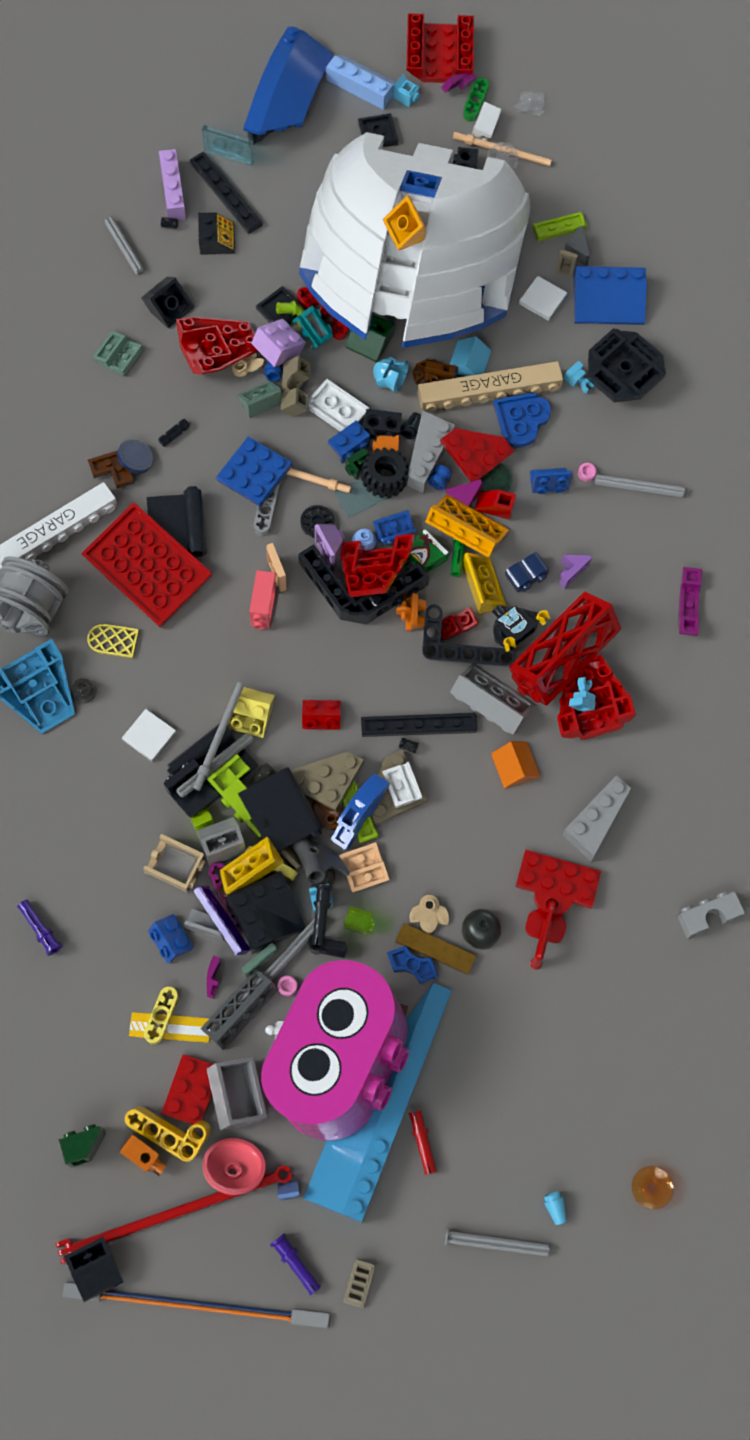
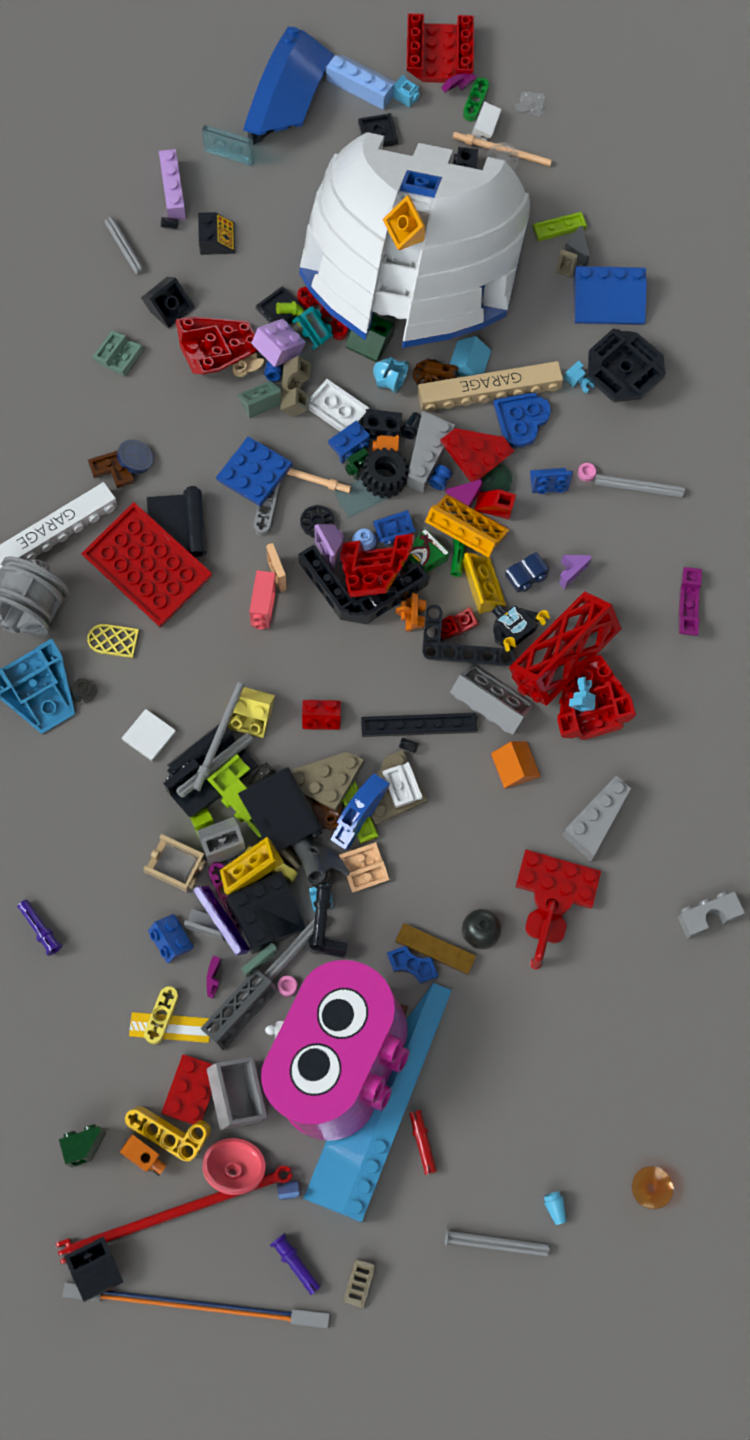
black axle [158,419,190,447] -> none
black tile [189,151,263,234] -> none
clear neon green brick [344,906,375,936] -> none
tan plate [409,895,449,934] -> none
white tile [519,276,567,321] -> none

